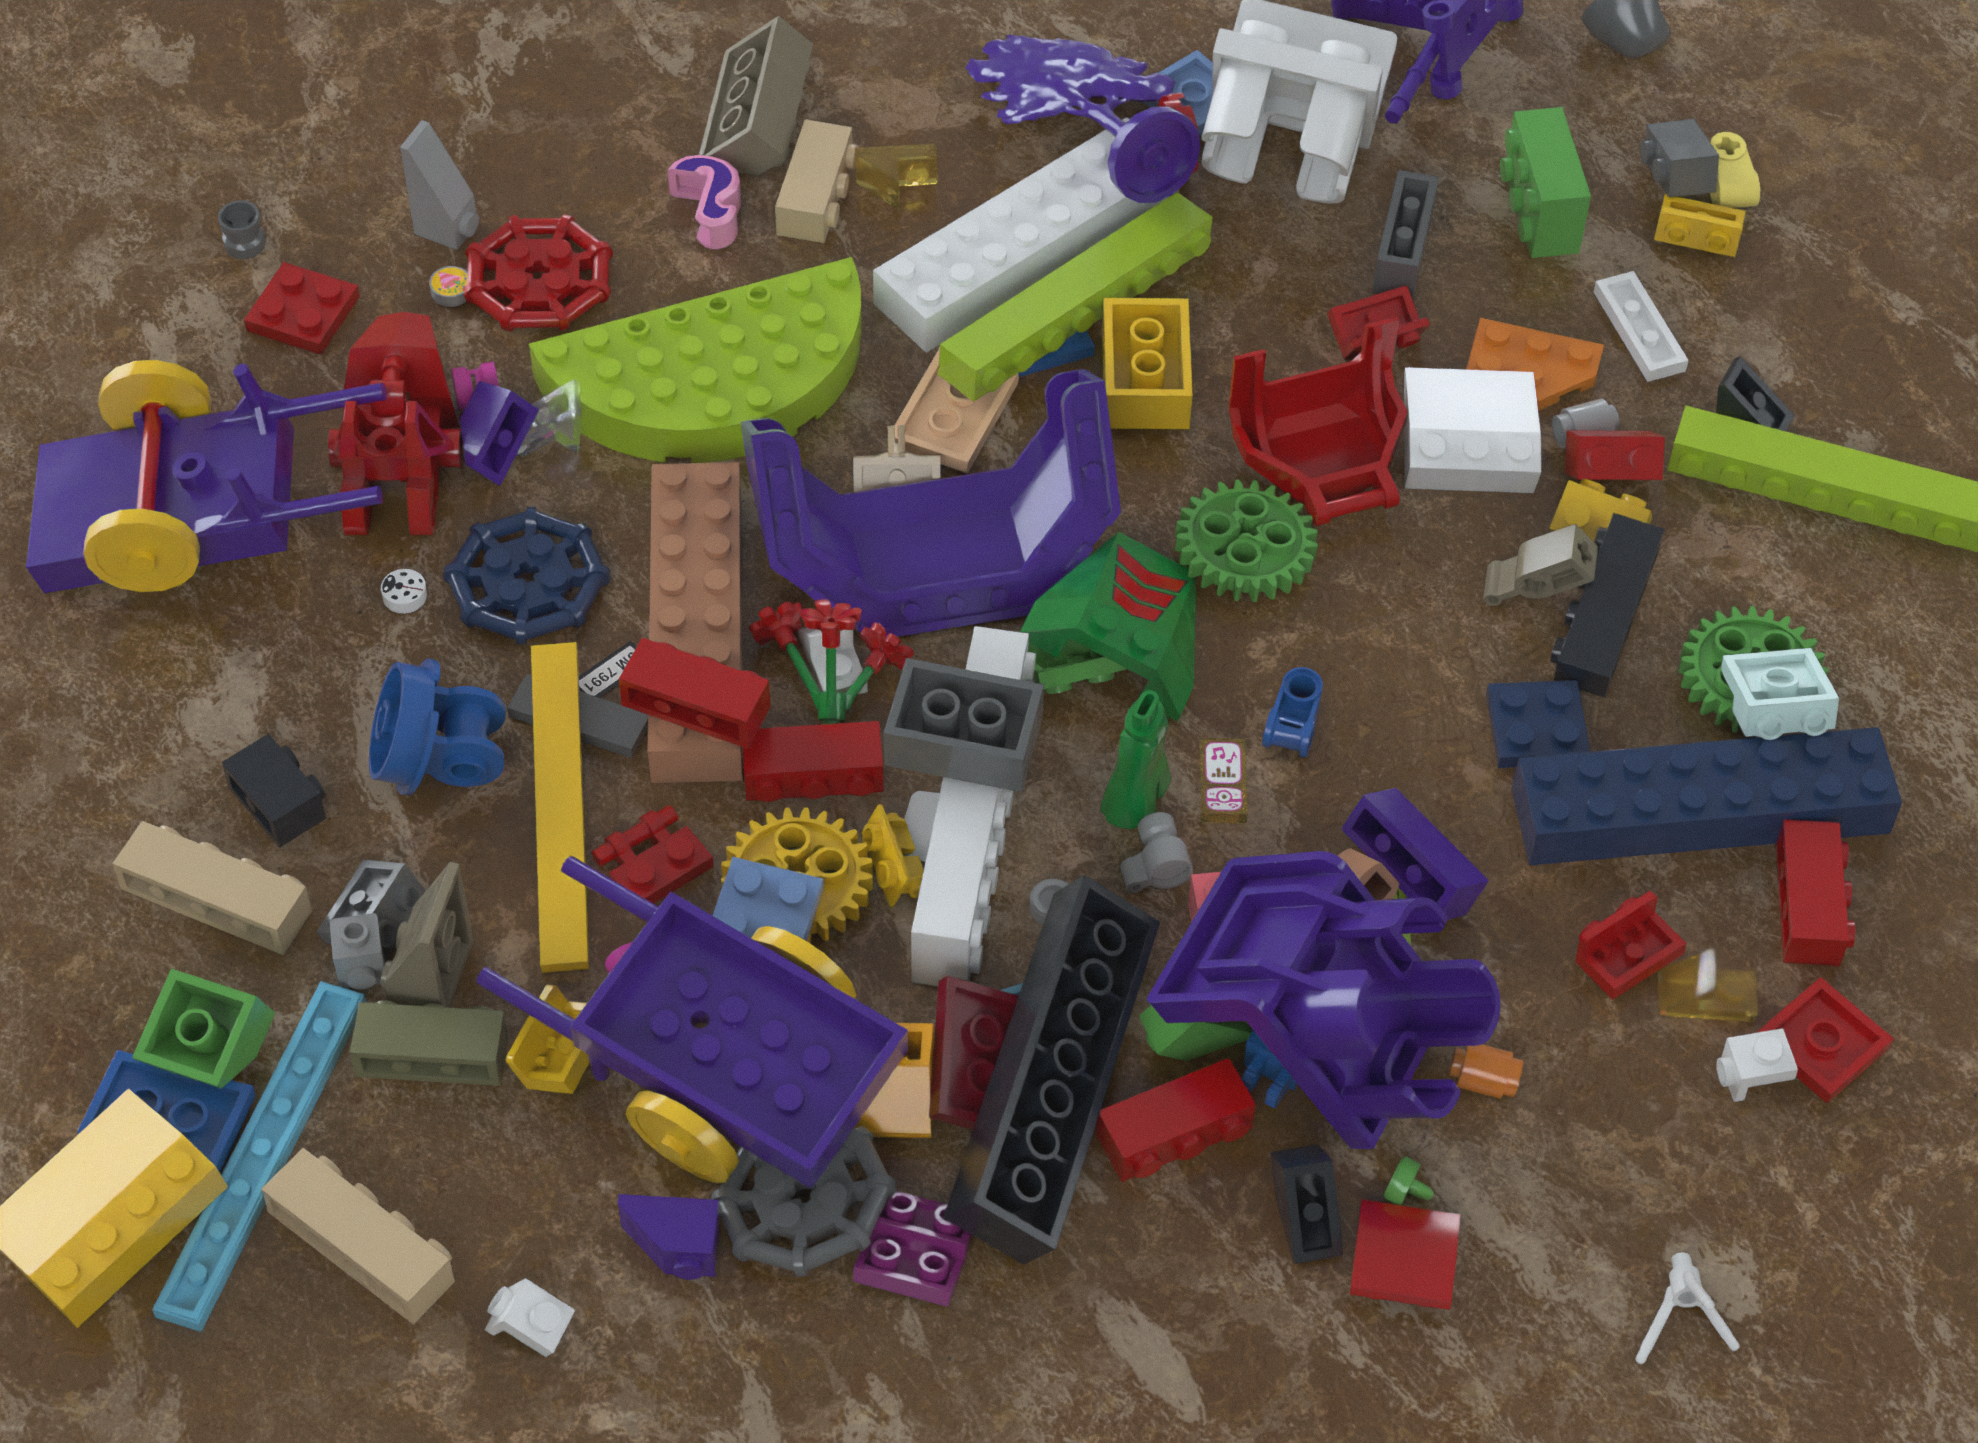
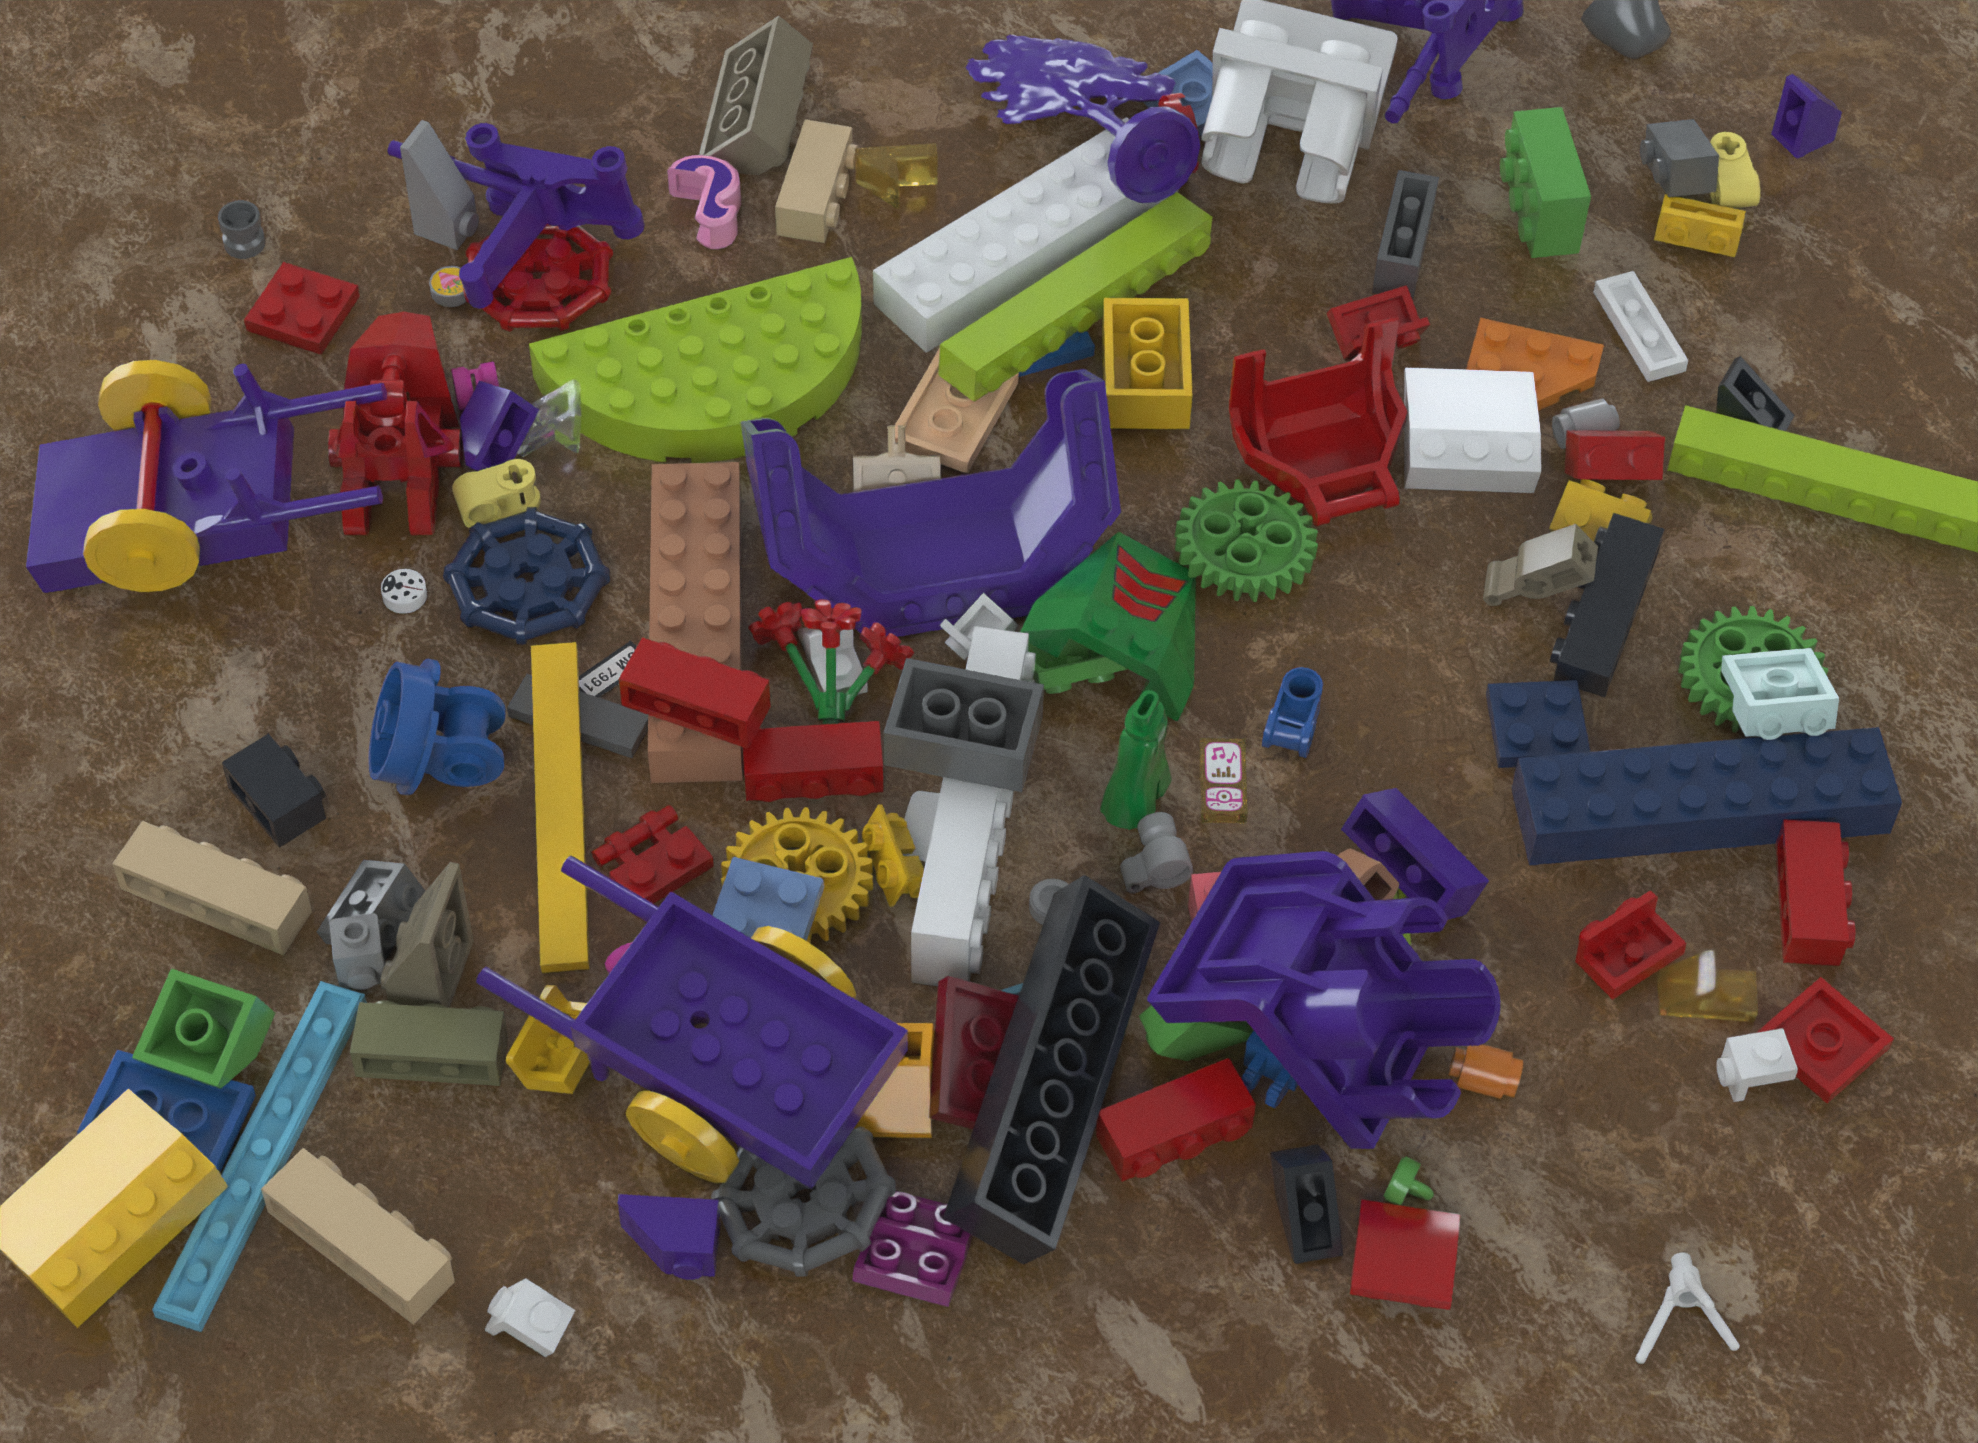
none -> dark purple piece [388,123,645,309]
none -> light yellow piece [452,459,541,528]
none -> white bracket [940,593,1019,660]
none -> dark purple slope [1771,74,1842,159]

